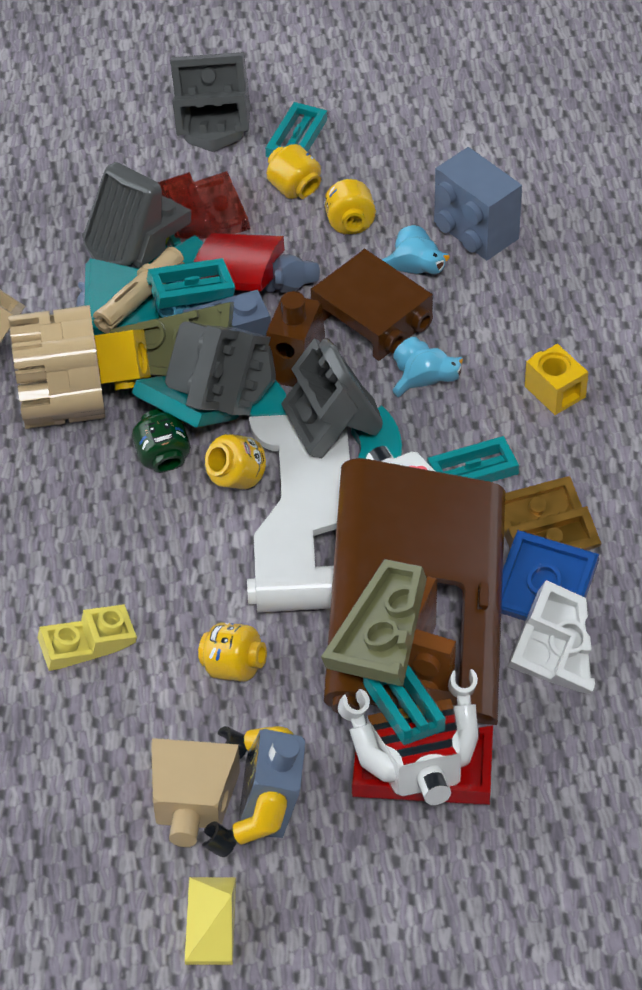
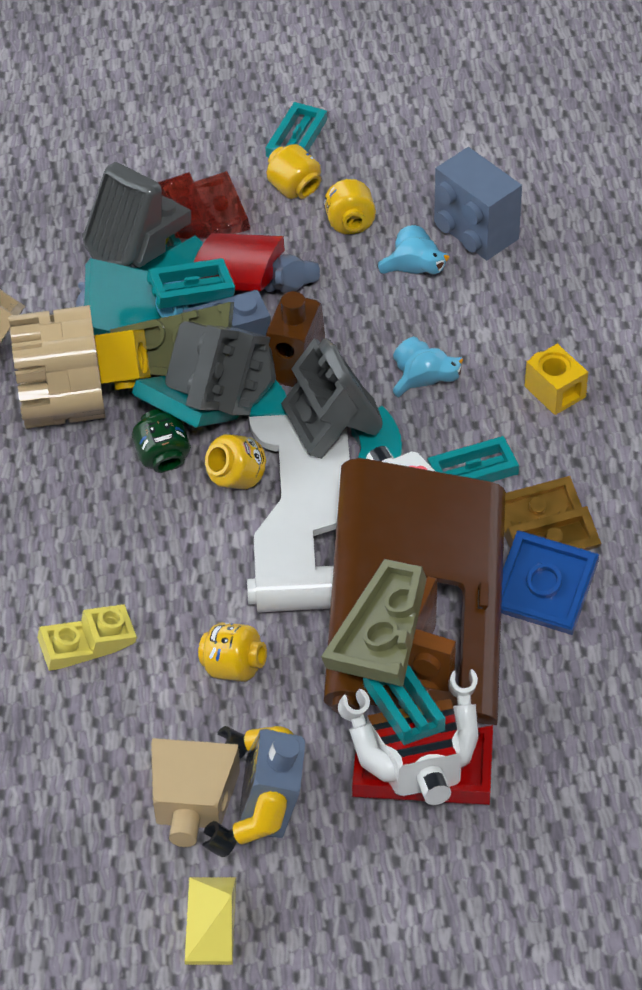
tan pin [93,247,185,333] -> none
dark grey piece [170,52,251,152] -> none
reddish brown panel [311,249,433,361] -> none
white slope [507,580,595,694] -> none

